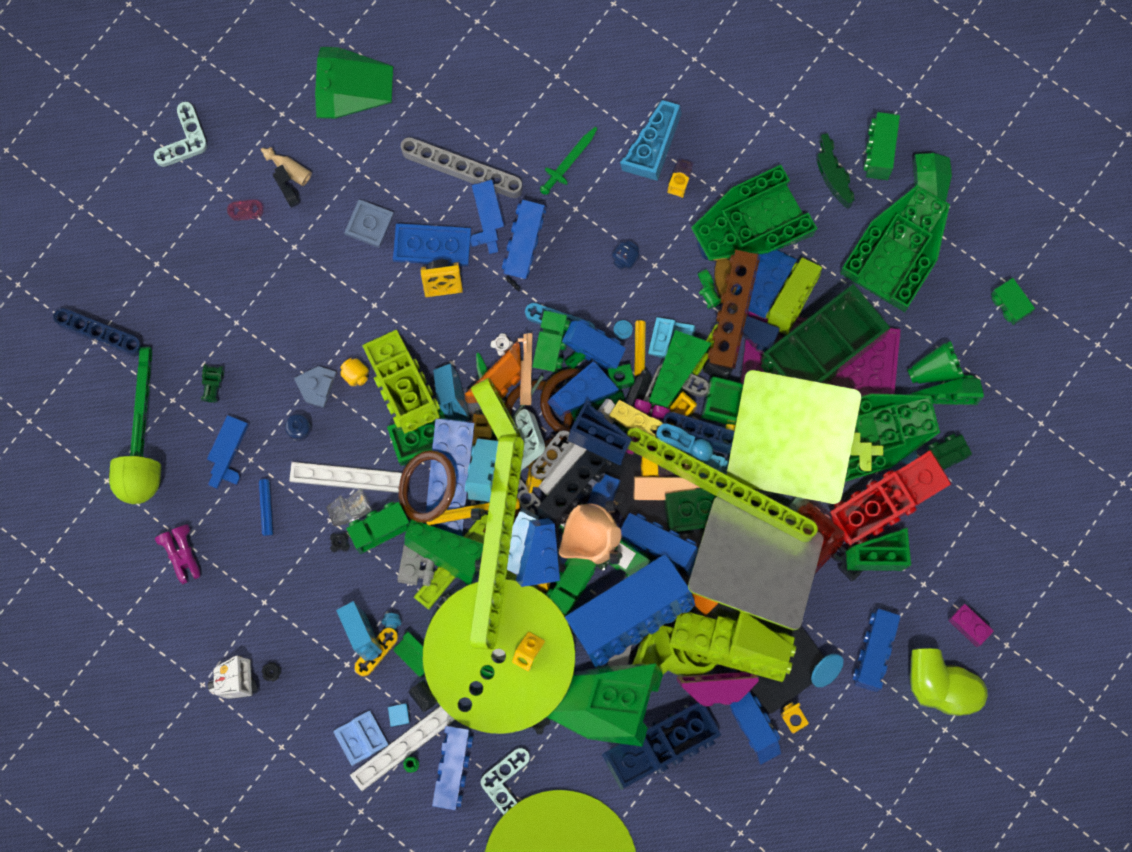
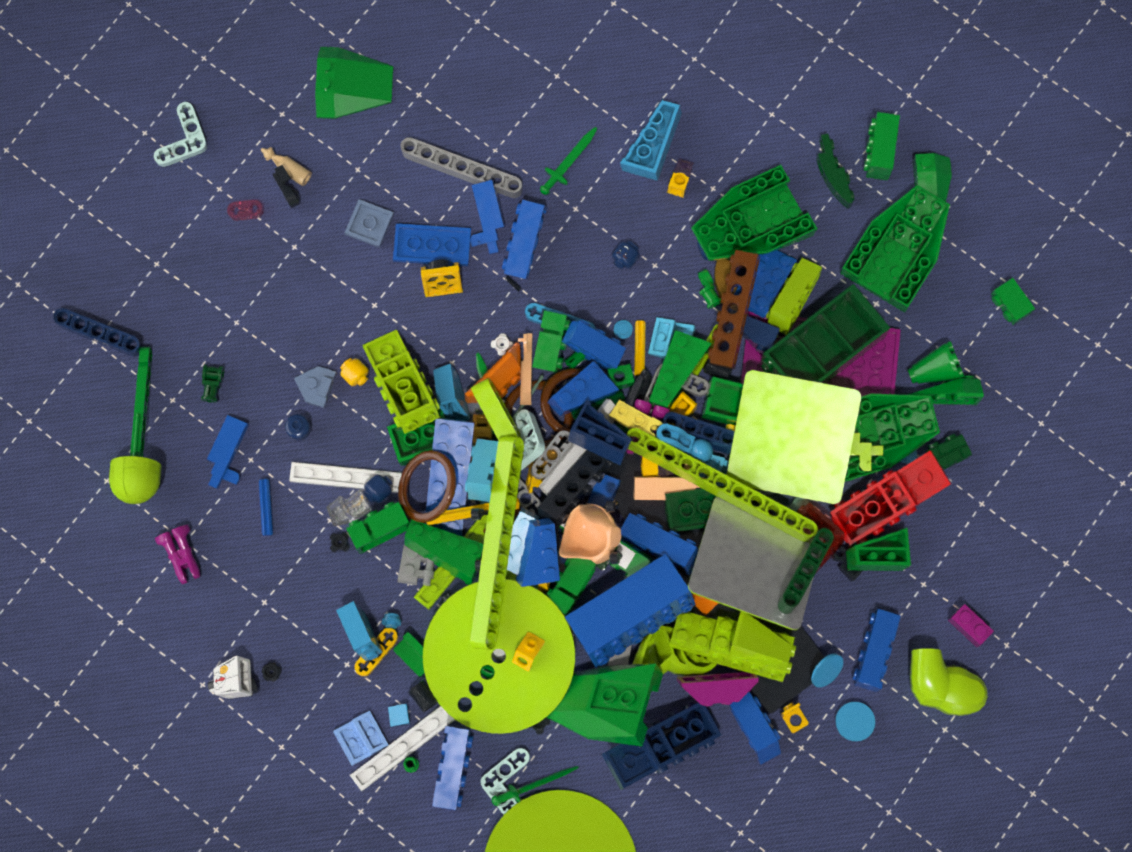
none -> dark blue head [363,474,392,503]
none -> green sword [491,766,578,806]
none -> dark green beam [777,528,834,614]
none -> dark azure piece [835,702,875,742]

